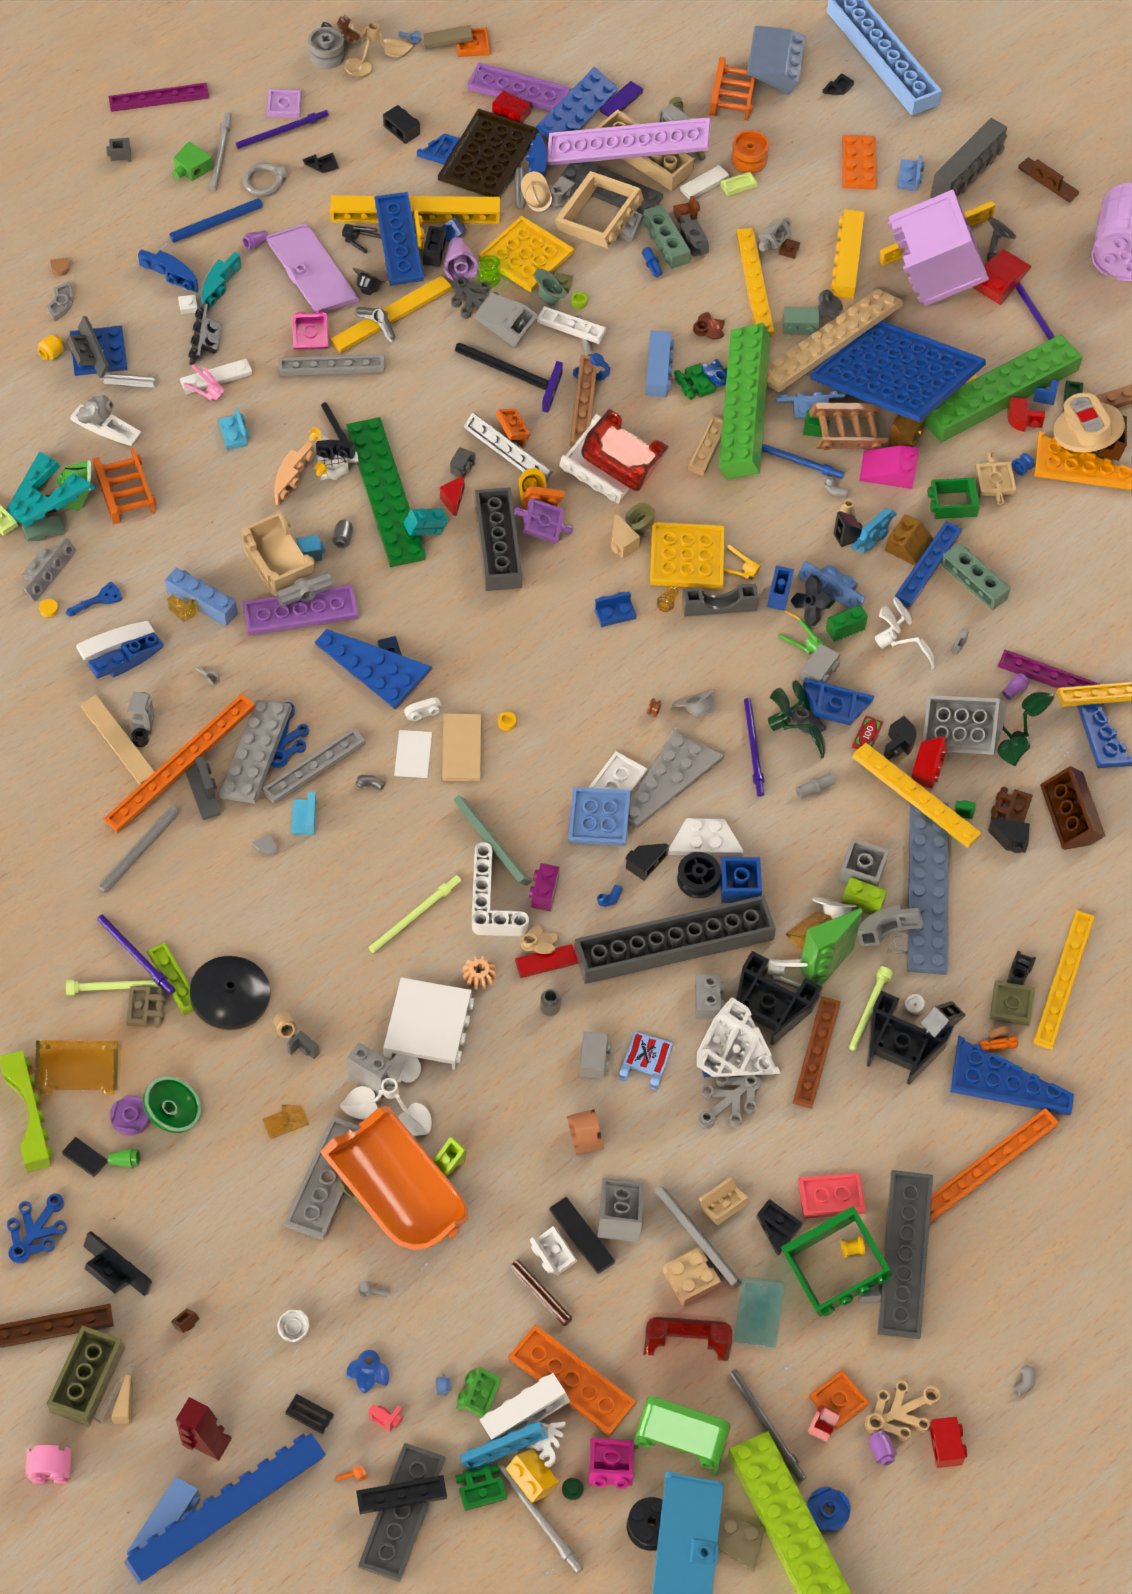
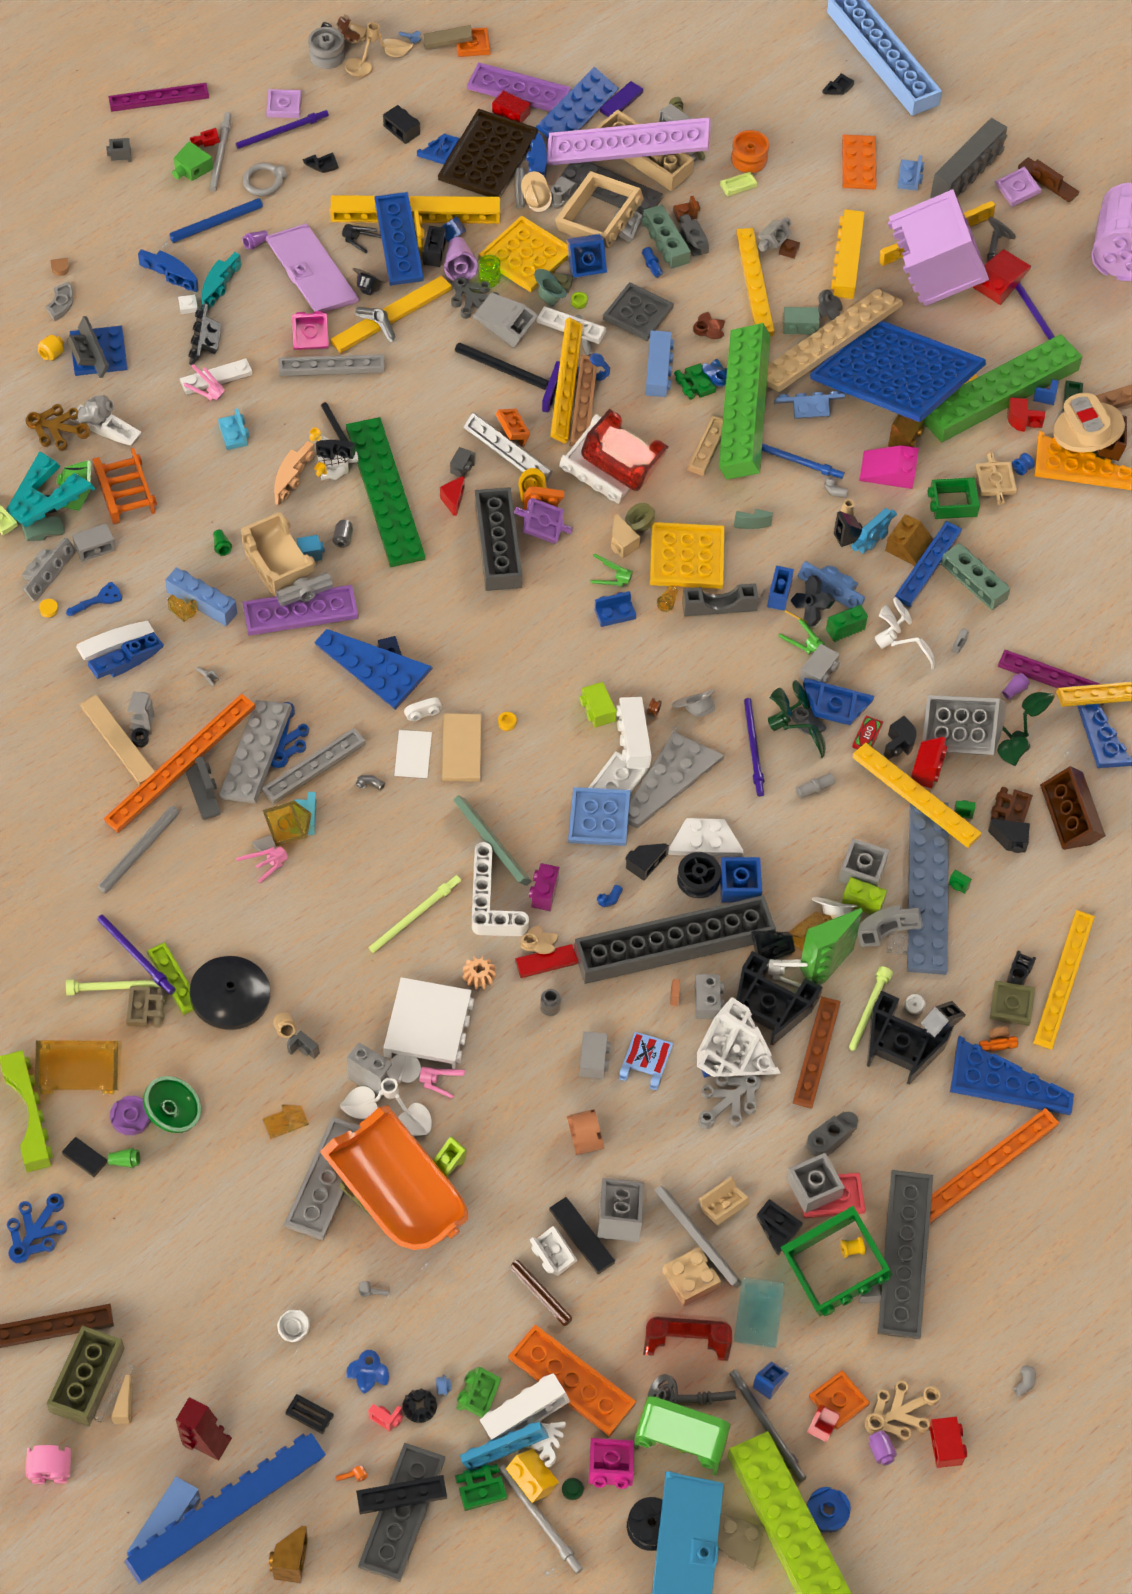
black bracket [83,1231,152,1296] -> none
axle [103,374,156,388] -> none
reddish brown plate [171,1308,199,1333] -> none
teal brick [404,508,448,536] -> none
white tile [680,165,730,200] -> none
orange fence [709,57,756,121] -> none
yellow plant [723,545,761,579] -> none
sand blue slope [747,26,806,94] -> none
green brick [803,410,830,437] -> none
medium nougat fence [809,403,888,450] -> none
none -> pearl gold plant [26,404,91,451]
none -> light grey brick [72,523,116,562]
none -> red plate [190,128,220,147]
none -> green cone [213,529,232,556]
none -> bright pink plant [236,846,288,883]
none -> clear yellow slope [262,801,312,846]
none -> pearl gold slope [269,1526,308,1583]
none -> black gear [402,1388,437,1423]
none -> bright pink plant [419,1066,465,1098]
none -> yellow tile [550,317,583,444]
none -> blue brick [567,234,607,278]
none -> lime brick [579,682,617,728]
none -> bright green plant [590,554,633,587]
none -> dark grey plate [603,282,674,341]
none -> white brick [615,697,652,769]
none -> dark grey dish [648,1374,736,1405]
none -> nougat tile [670,979,680,1006]
none -> sand green slope [734,509,773,529]
none -> black wing [751,931,795,960]
none -> blue slope [753,1361,789,1400]
none -> light grey brick [786,1153,845,1213]
none -> dark grey piece [806,1111,858,1157]
none -> green plate [949,869,972,894]
none -> lavender tile [995,166,1041,207]

